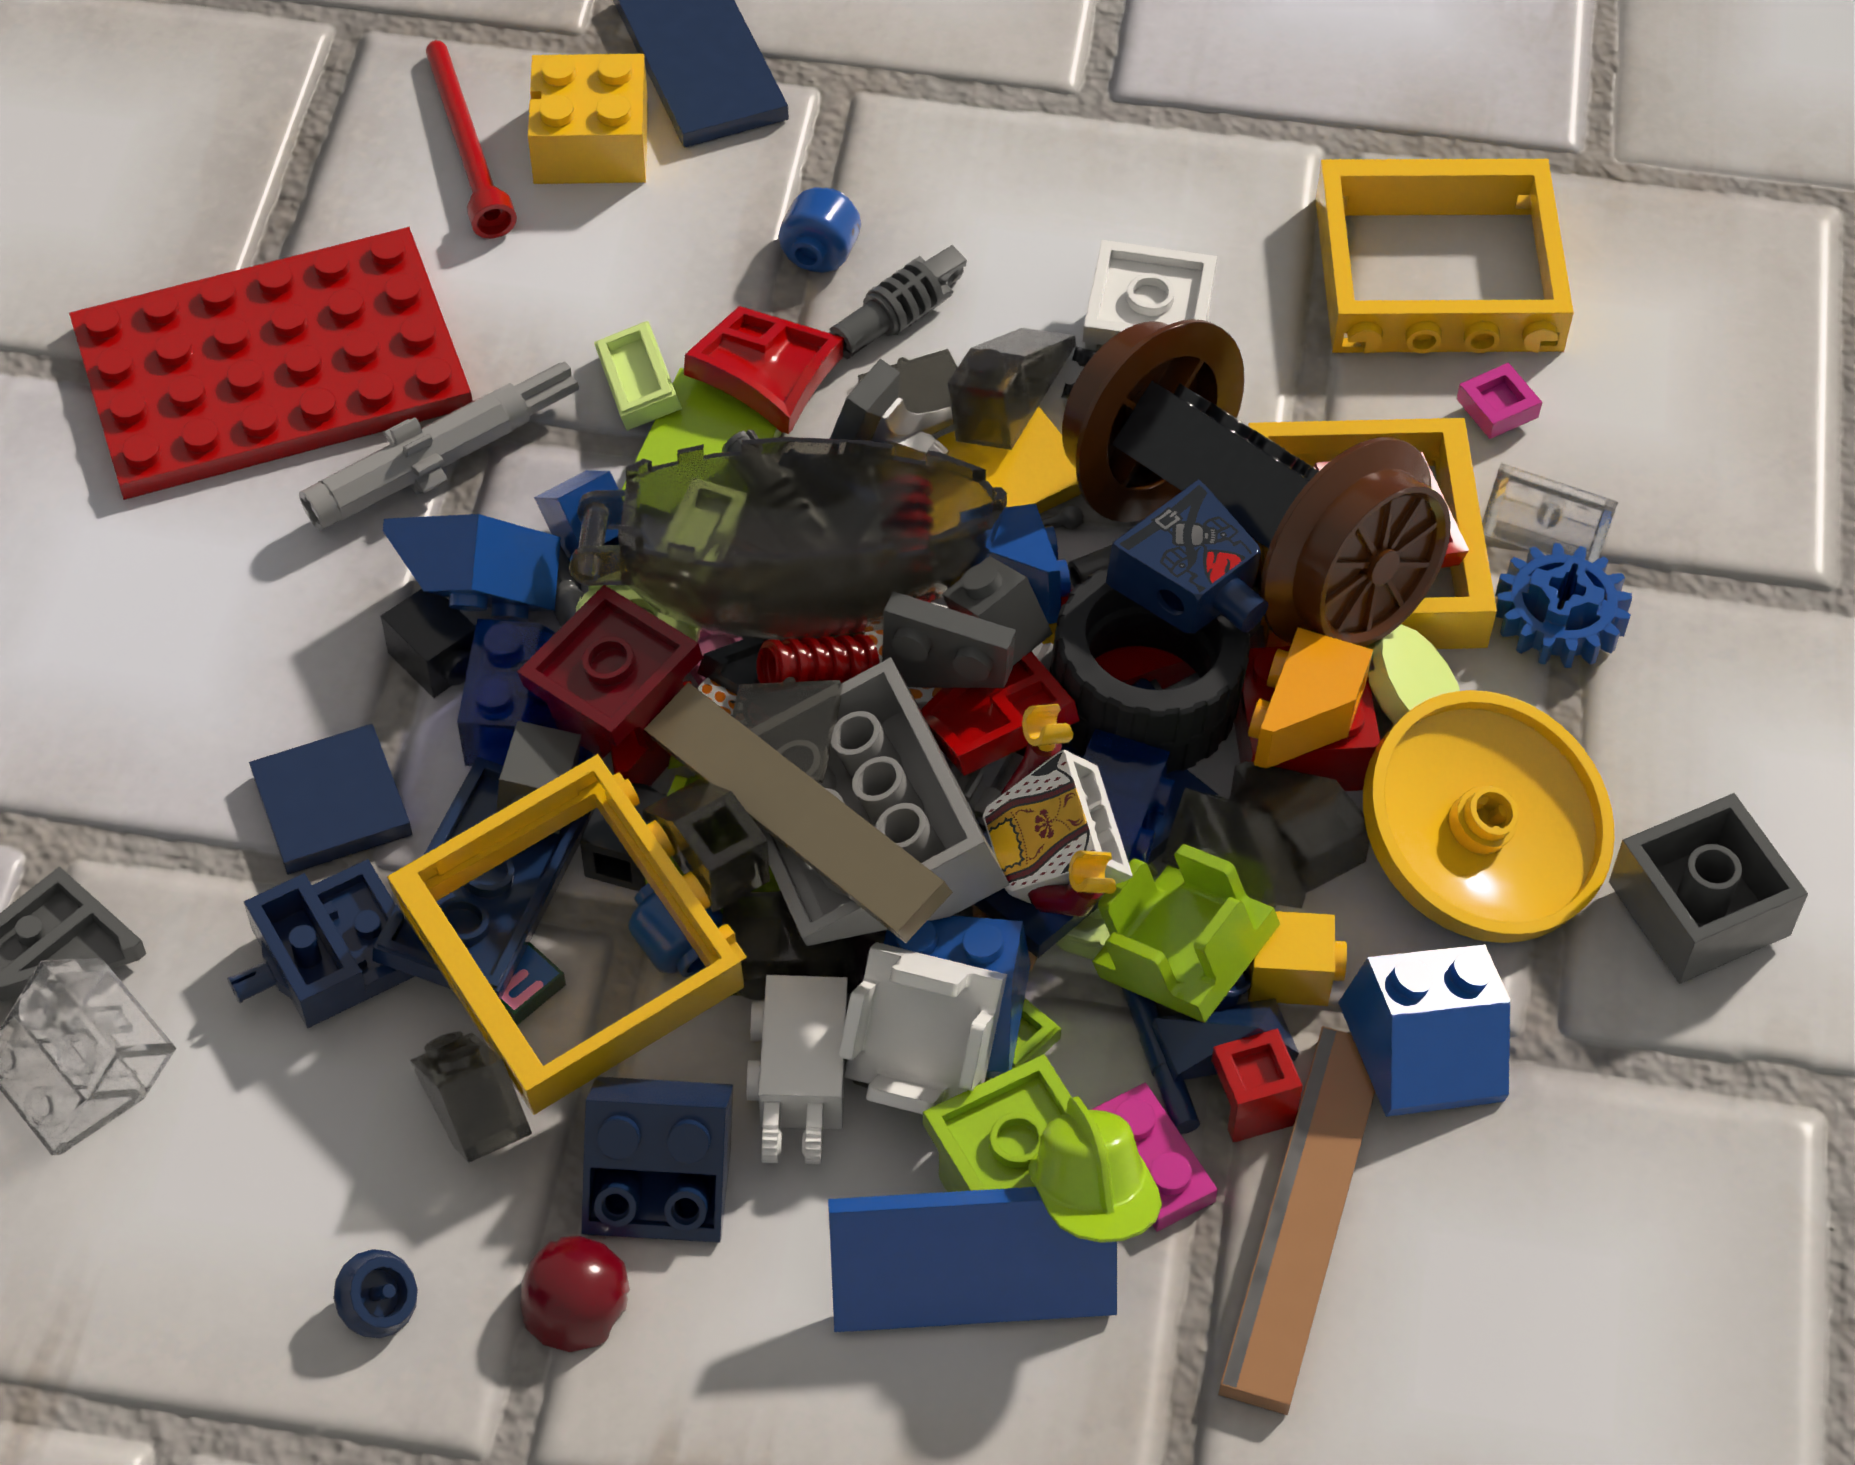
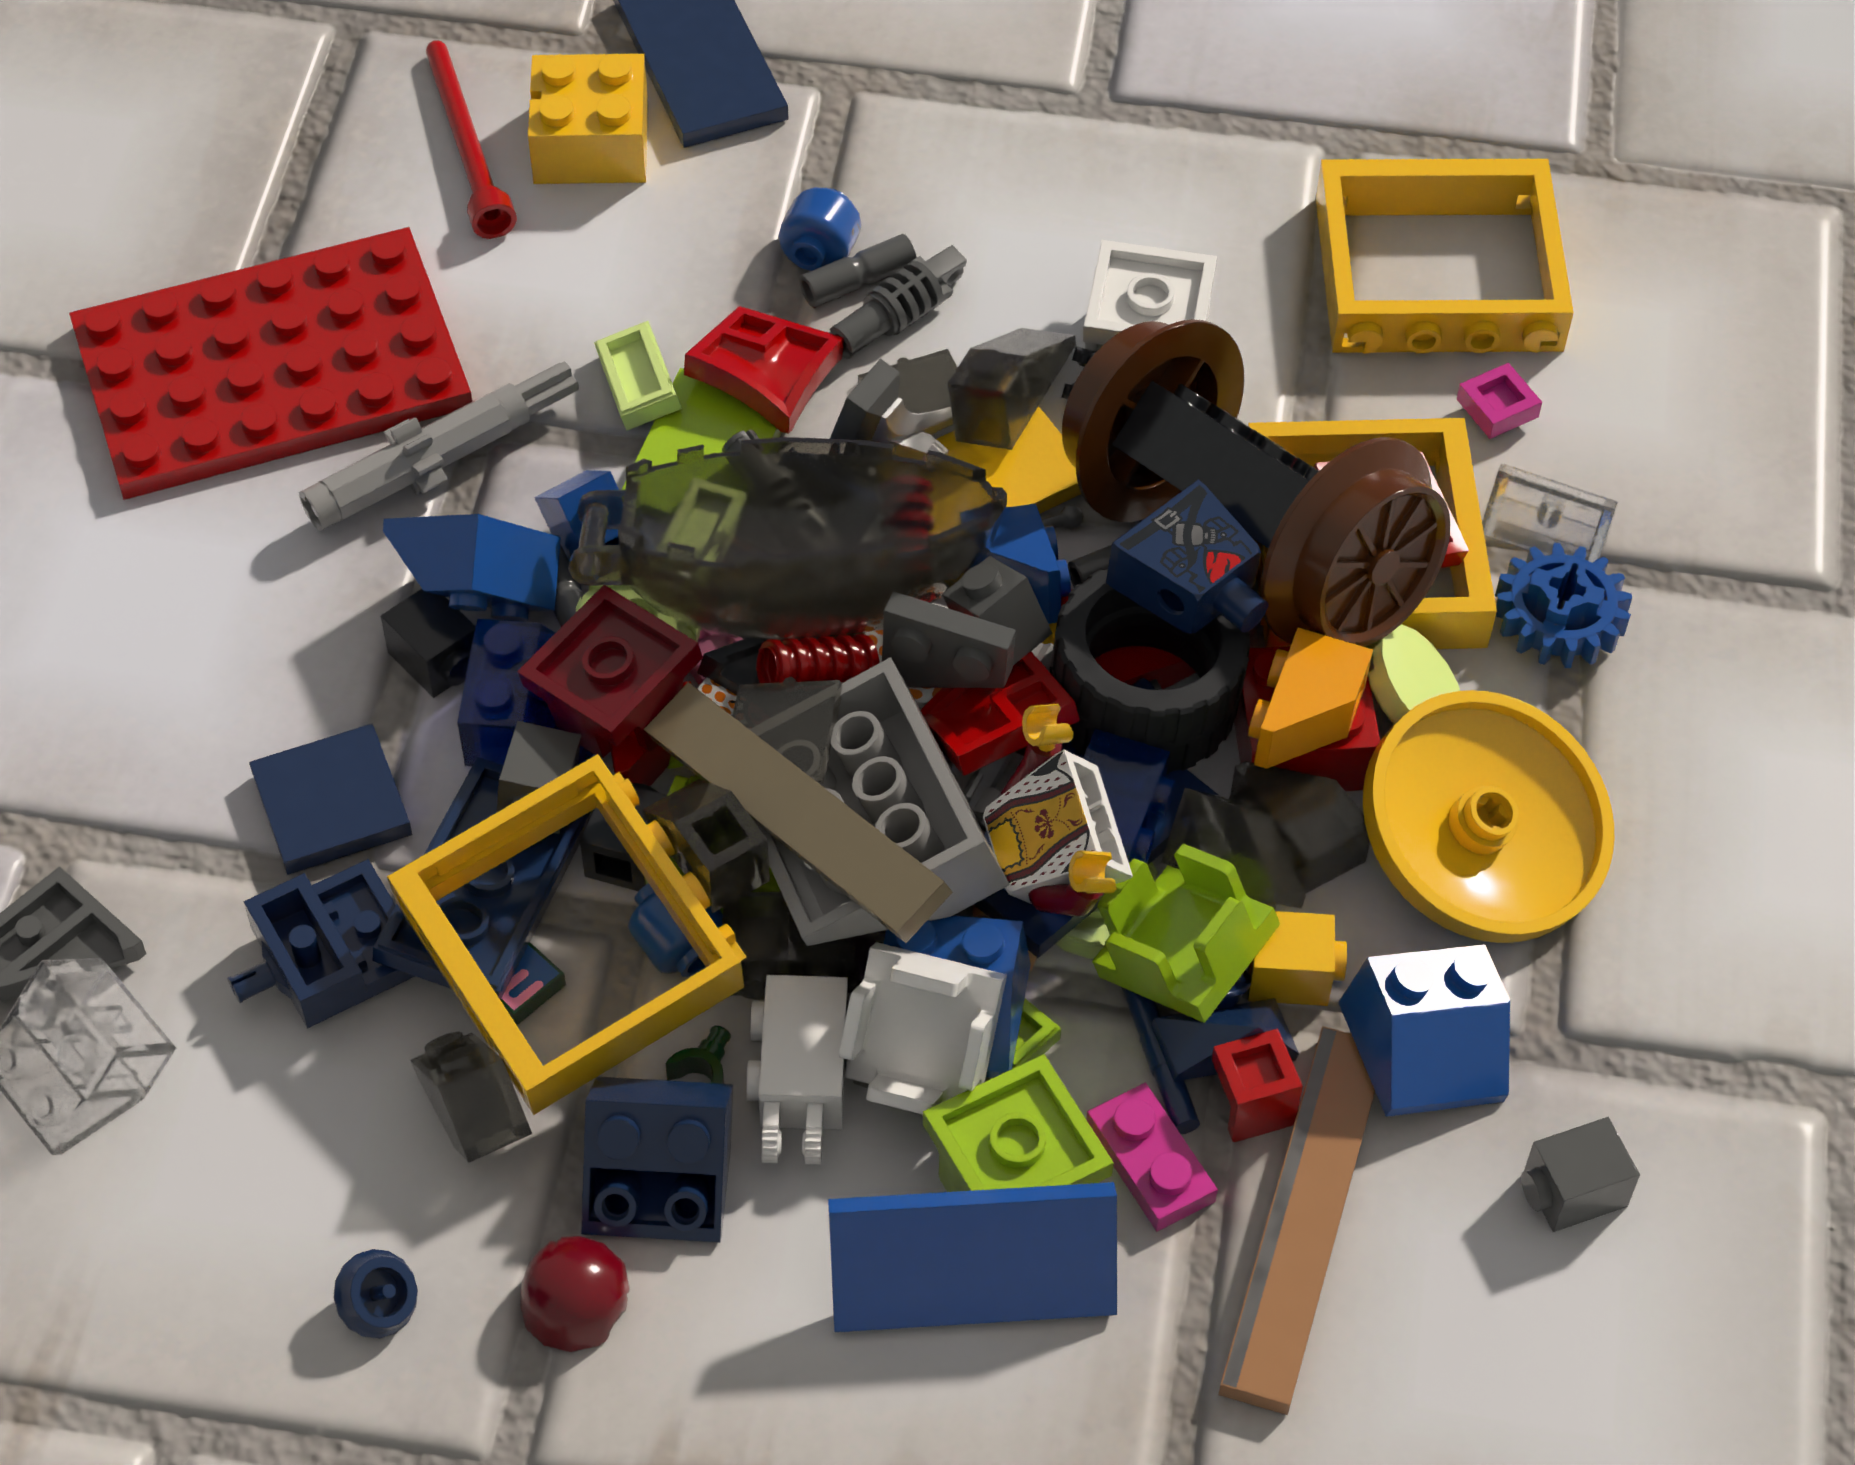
lime piece [1028,1096,1162,1243] -> none
dark grey brick [1609,793,1808,984] -> none
none -> dark green piece [665,1025,731,1084]
none -> dark grey piece [799,234,917,308]
none -> dark grey brick [1521,1116,1640,1232]

